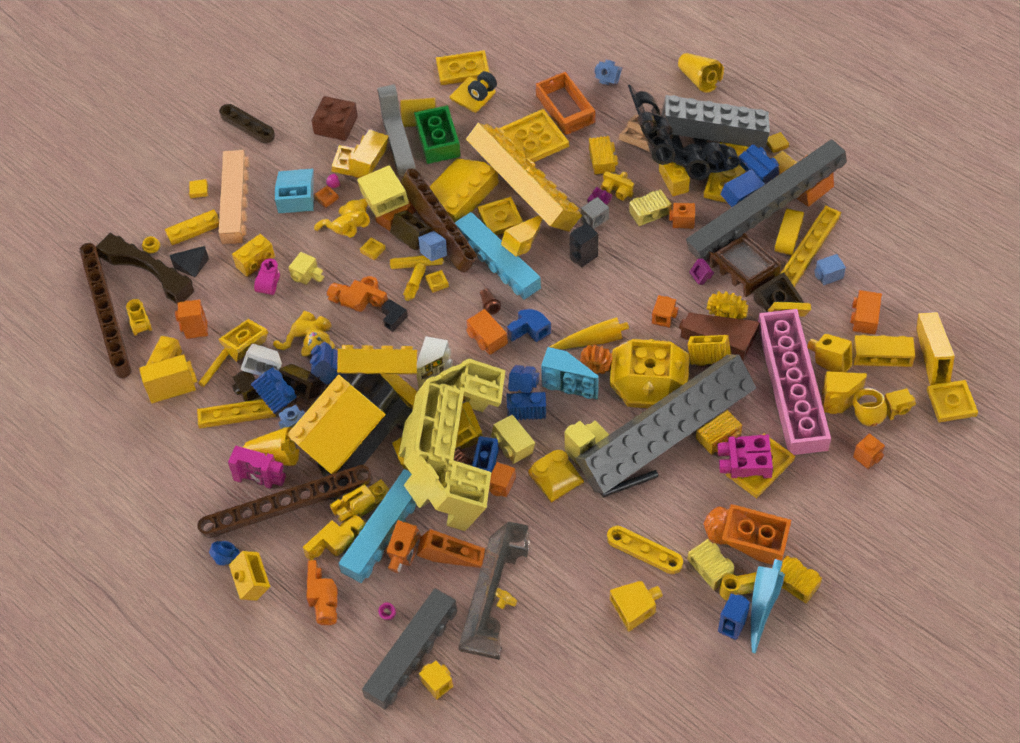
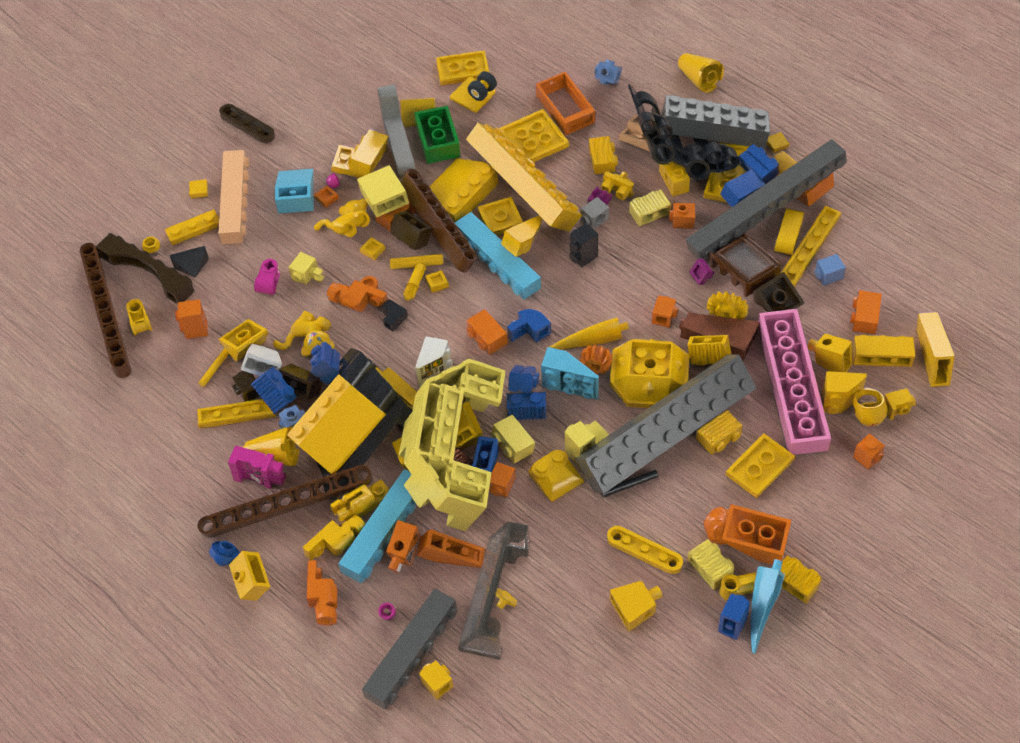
yellow brick [139,354,197,404] -> none
yellow brick [146,336,182,365] -> none
yellow brick [232,234,275,277] -> none
copper brick [311,96,358,141] -> none
yellow brick [337,345,417,375] -> none
medium blue brick [419,231,447,261] -> none
copper cone [480,288,501,315] -> none
dark pink hips [717,434,773,478] -> none
yellow tile [768,302,811,317] -> none
yellow plate [927,380,978,423] -> none

